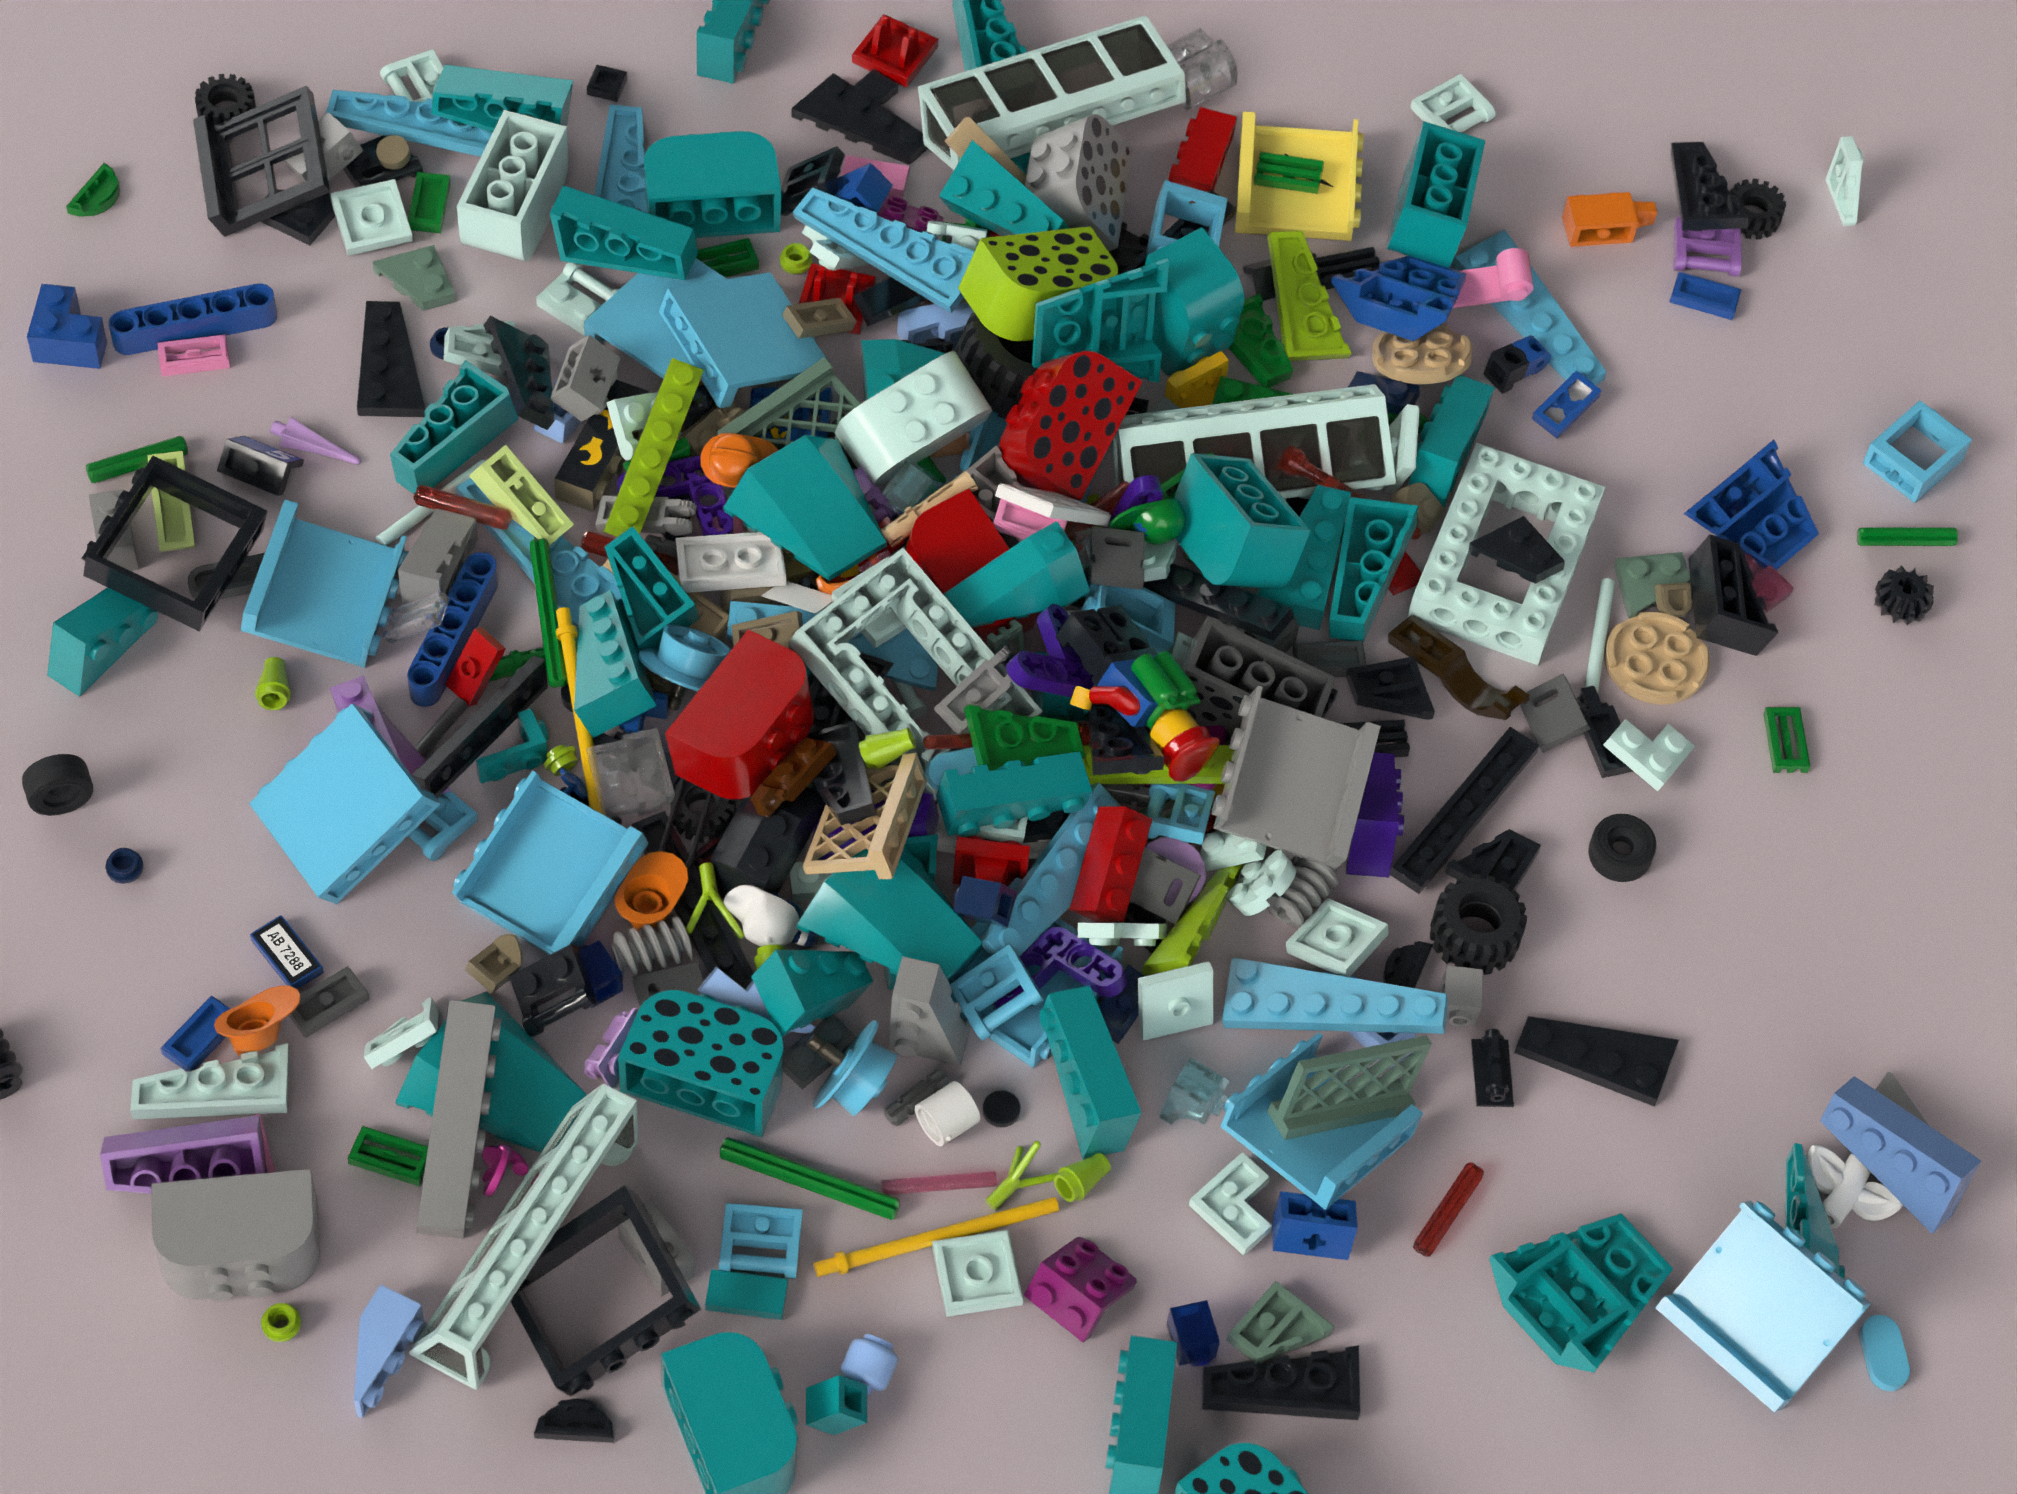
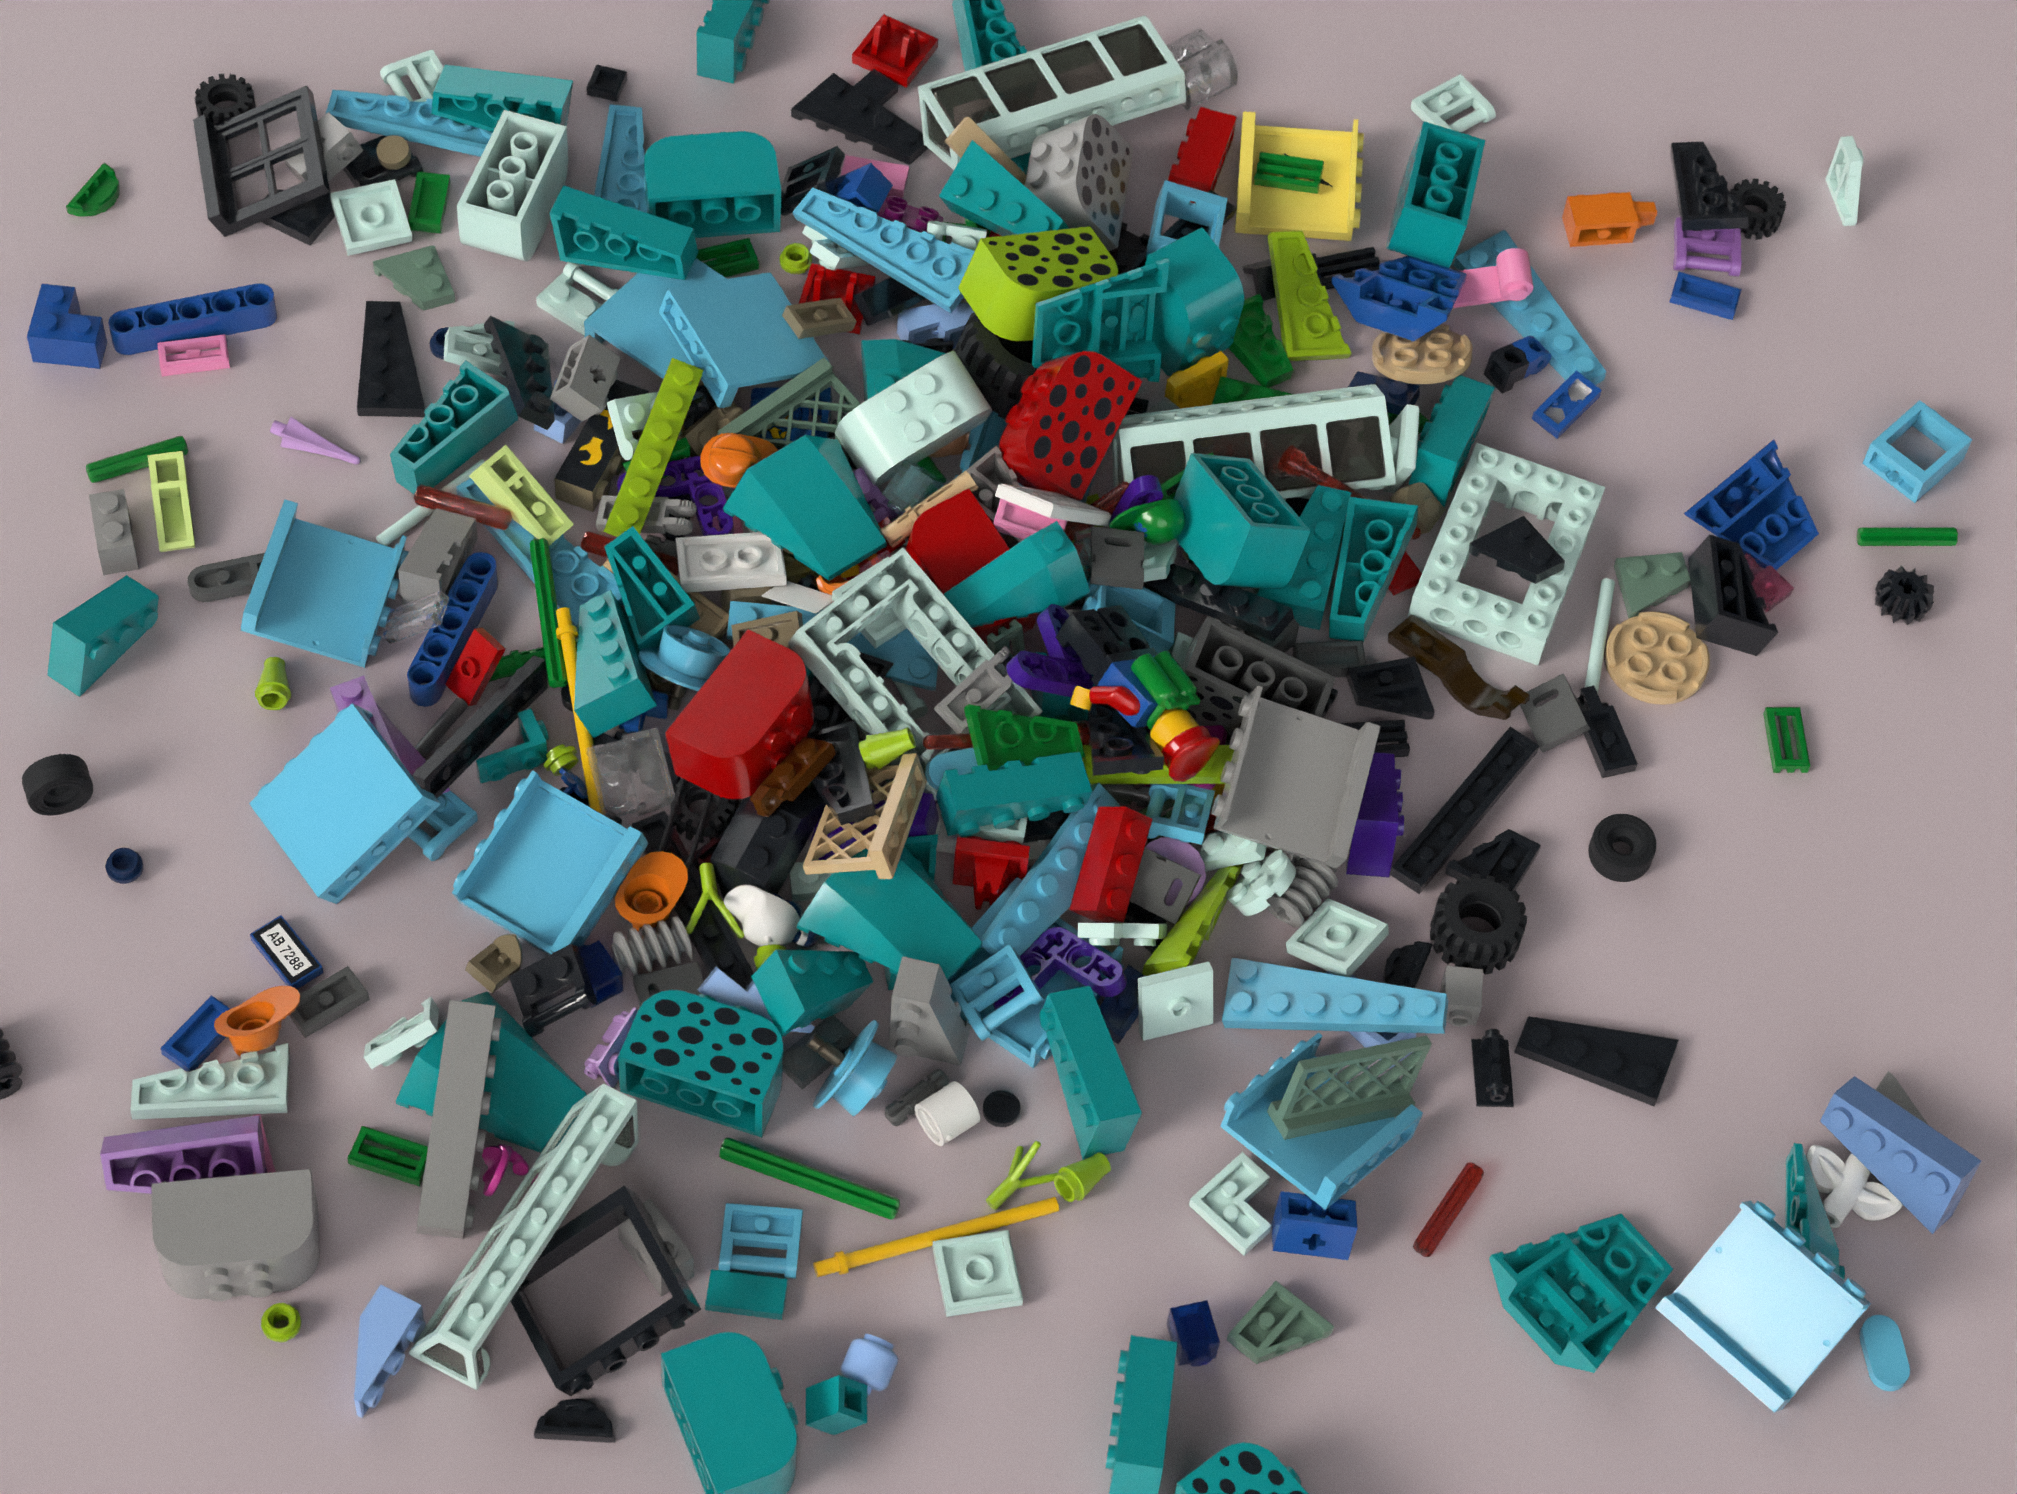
black window [81,456,268,632] -> none
black panel [217,436,304,496] -> none
clear pink bar [881,1171,997,1195] -> none
dark blue brick [953,876,1017,928] -> none
magenta bracket [1023,1237,1137,1343] -> none
clear light blue arch [1159,1057,1230,1125] -> none
black wing [1202,1345,1360,1420] -> none
light aqua plate [1603,719,1695,791] -> none
dark tan tile [1655,583,1692,618] -> none

